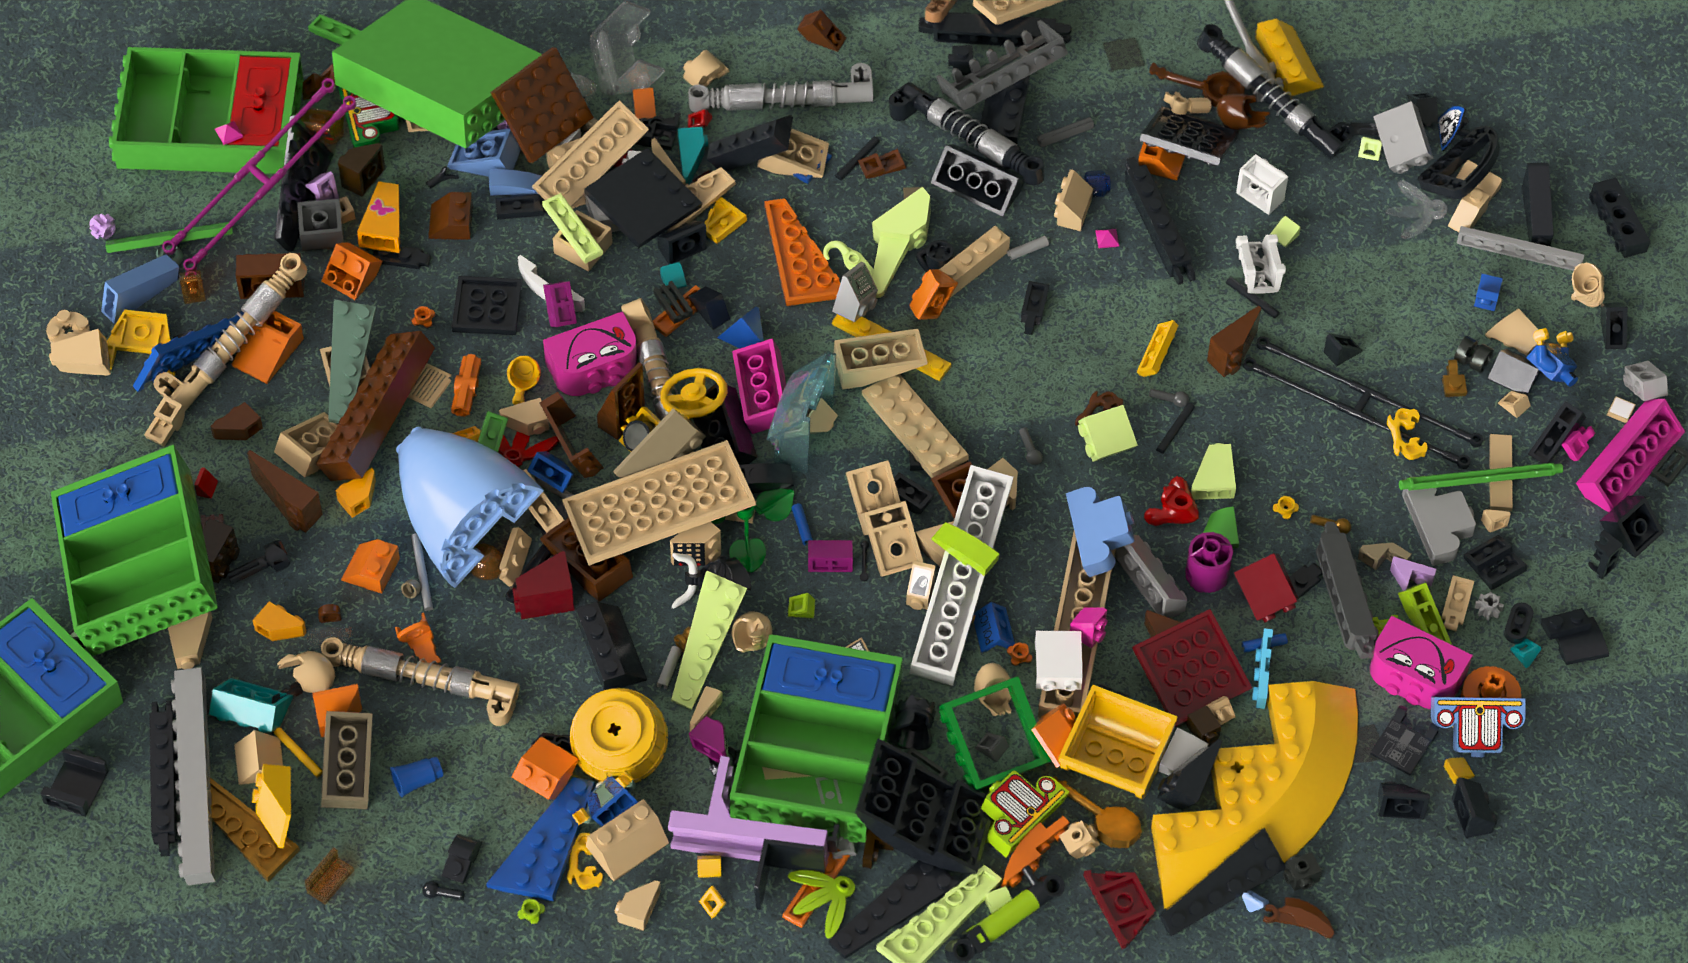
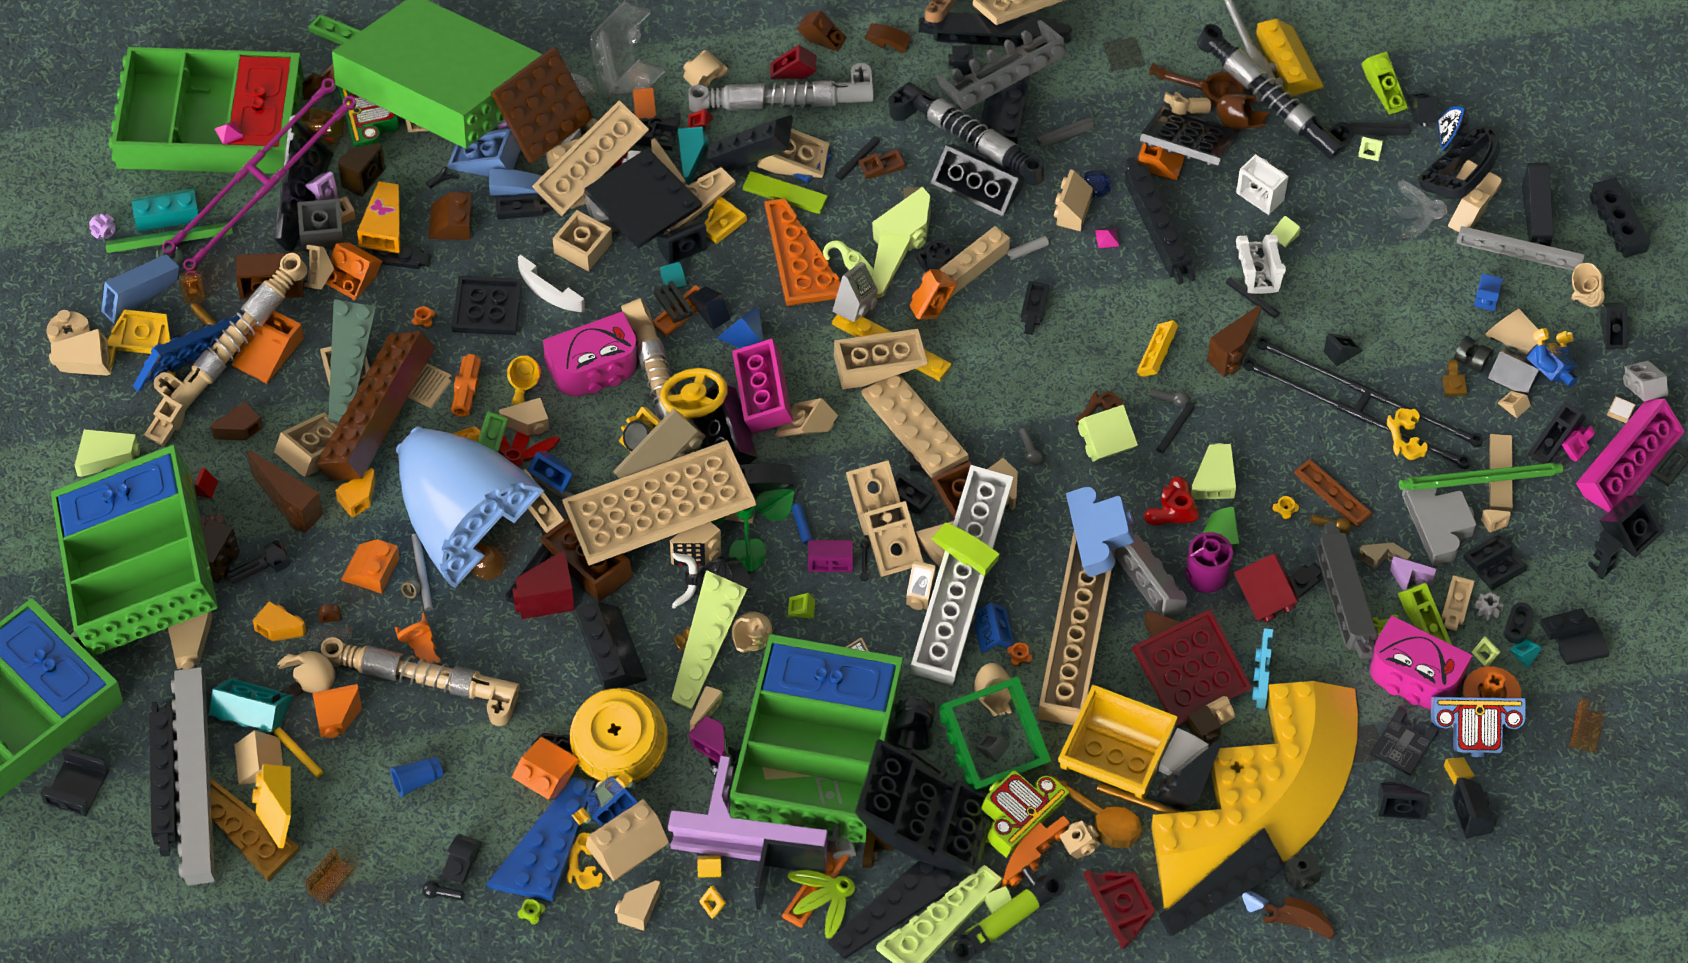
dark tan brick [321,711,373,809] -> none
tan hinge [499,527,532,587] -> none
reddish brown panel [540,392,604,478] -> none
yellowish green tile [542,193,603,264] -> none
magenta hinge [543,281,577,327] -> none
reddish brown slope [597,362,645,440] -> none
light grey piece [657,646,682,689] -> none
clear light blue windscreen [766,352,836,474] -> none
orange slope [1032,703,1076,768] -> none
white panel [1035,631,1082,691] -> none
dark pink slope [1070,608,1108,649] -> none
blue piece [1241,633,1288,653] -> none
piece [1373,101,1434,173] -> none
none -> yellowish green slope [75,429,141,477]
none -> teal slope [132,188,200,232]
none -> pearl gold piece [190,302,217,326]
none -> tan slope [304,245,334,289]
none -> lime tile [743,171,828,214]
none -> dark red slope [770,45,816,79]
none -> reddish brown slope [864,23,911,53]
none -> pearl gold bar [1096,783,1185,814]
none -> dark orange tile [1294,459,1372,528]
none -> lime slope [1361,51,1408,115]
none -> yellowish green slope [1471,636,1501,666]
none -> clear orange panel [1569,699,1603,753]

